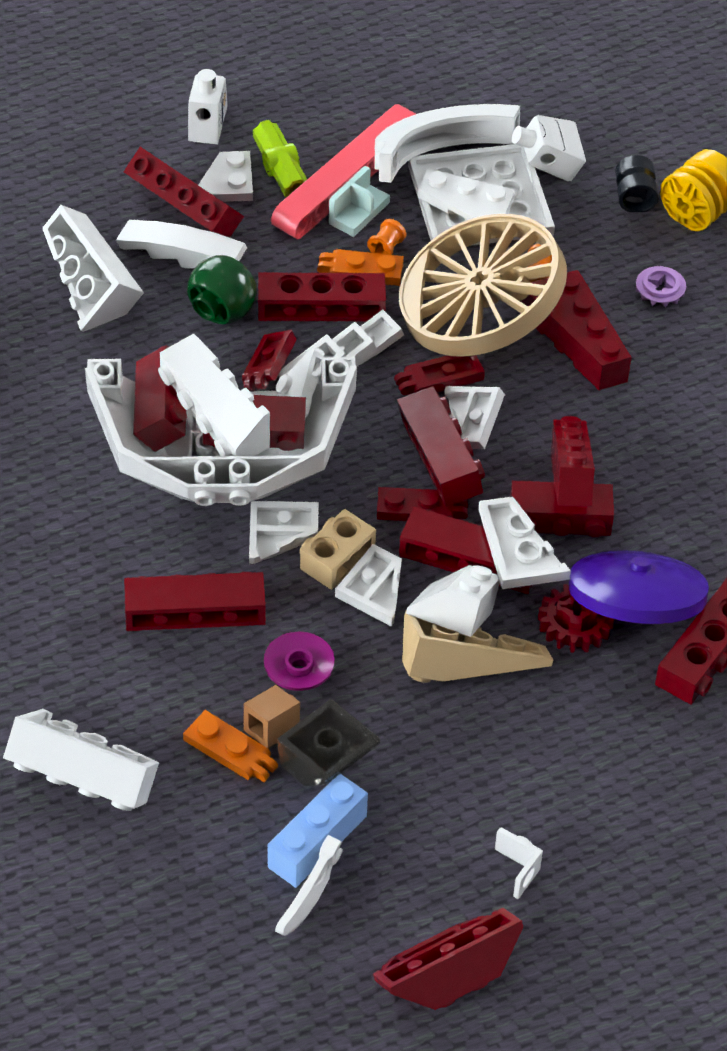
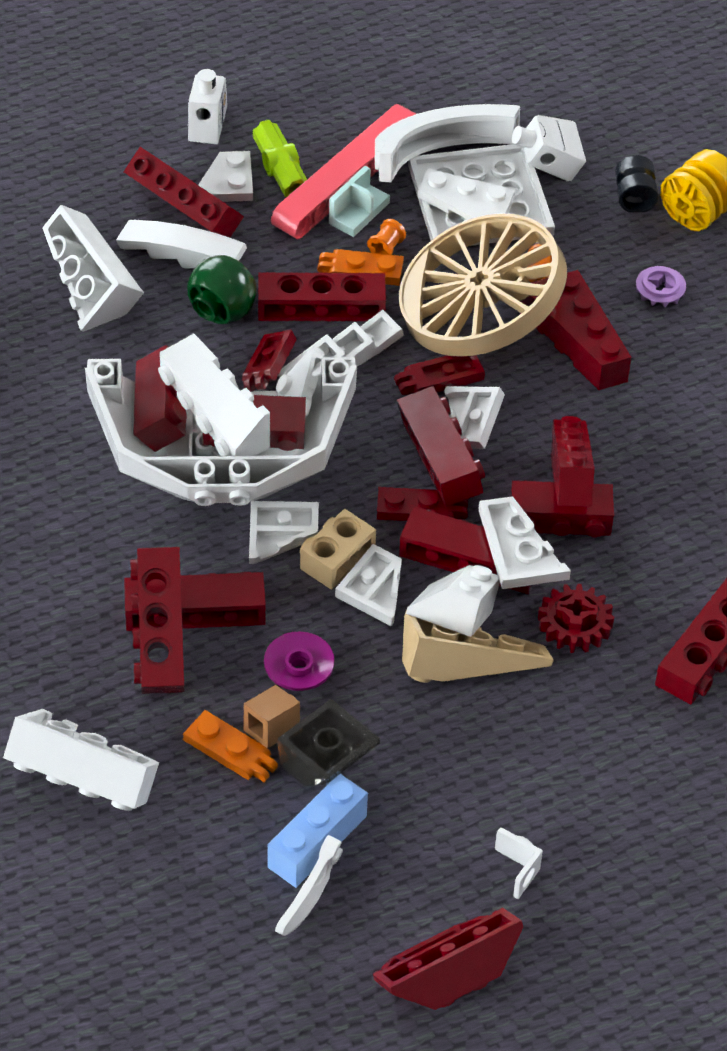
dark purple dish [569,550,709,624] -> none
none -> dark red brick [130,547,185,694]

